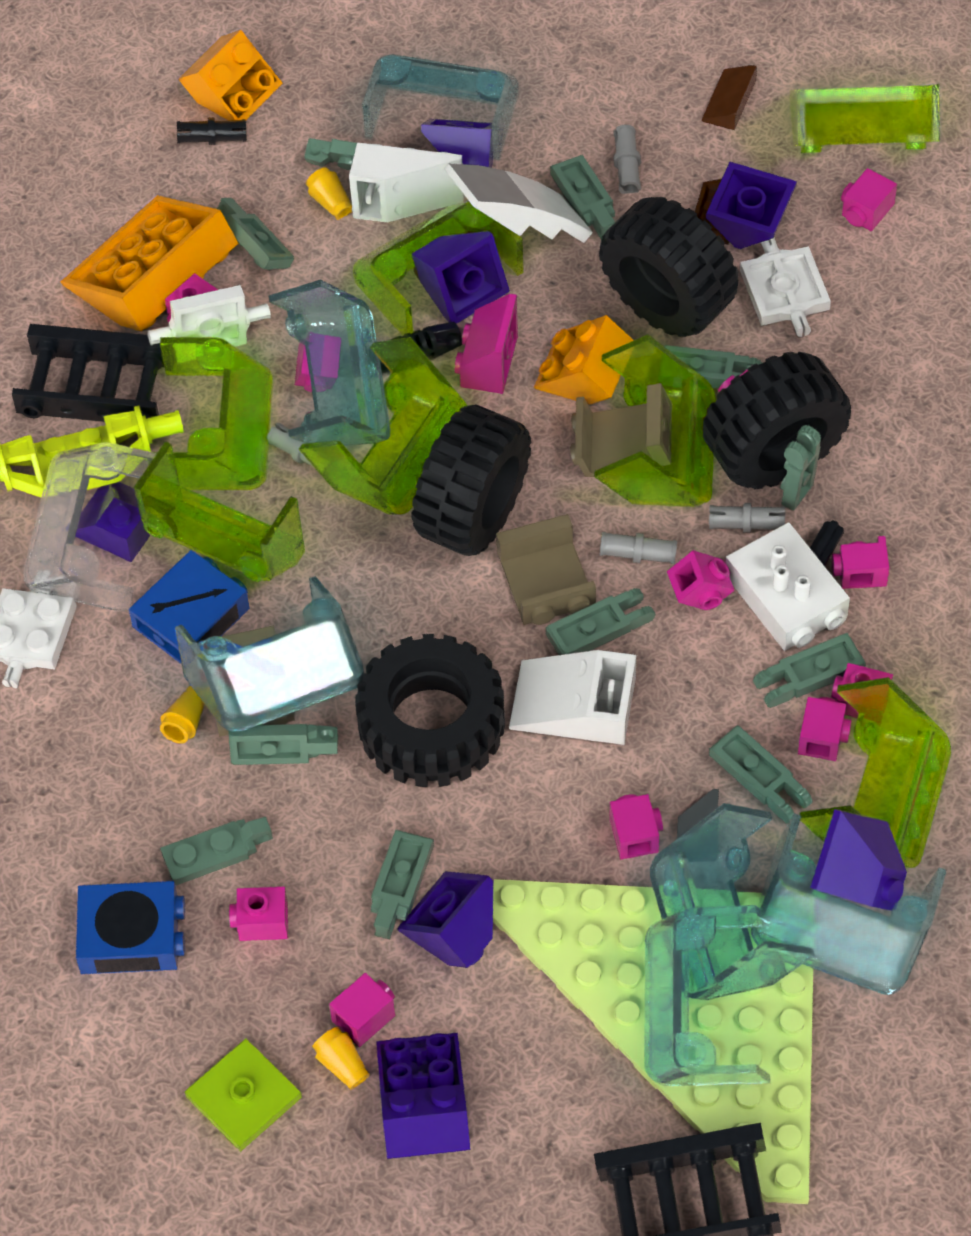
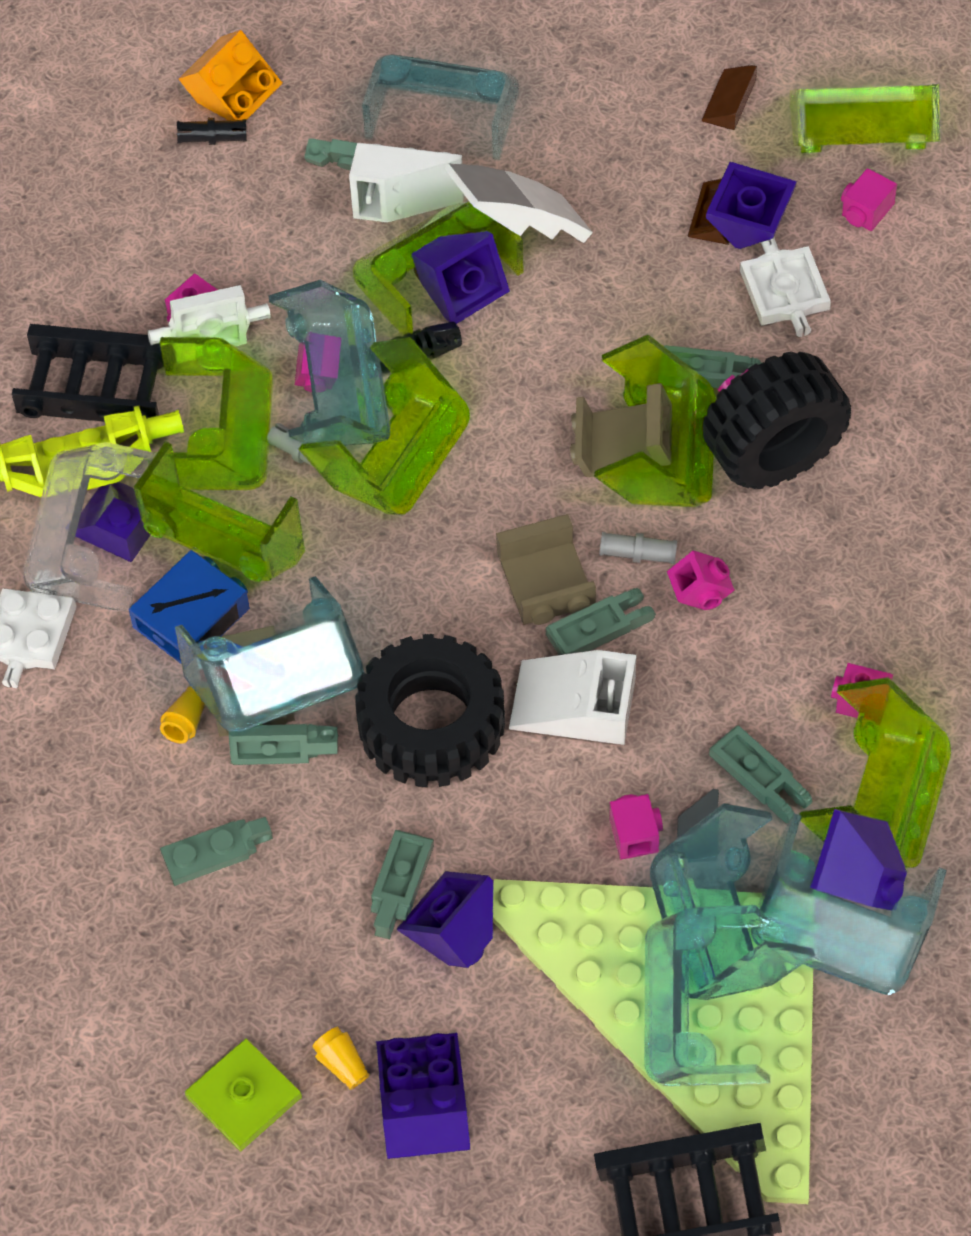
light orange slope [60,195,239,332] -> none
blue brick [76,881,185,974] -> none
sand green hinge [217,198,294,270] -> none
dark pink brick [229,887,288,941] -> none
yellow cone [306,167,352,220] -> none
dark pink brick [329,972,395,1048] -> none
black tyre [411,404,532,556] -> none
dark purple slope [421,118,498,168] -> none
dark pink slope [454,294,518,394] -> none
light orange slope [534,315,635,405] -> none
sand green hinge [550,155,615,239] -> none
black tyre [599,197,739,337] -> none
light grey pin [613,125,641,194] -> none
light grey pin [709,503,785,533] -> none
white piece [726,520,850,651] -> none
sand green hinge [753,633,866,708] -> none
sand green hinge [780,425,821,511] -> none
dark pink brick [798,697,852,761] -> none
dark pink brick [831,536,889,589] -> none

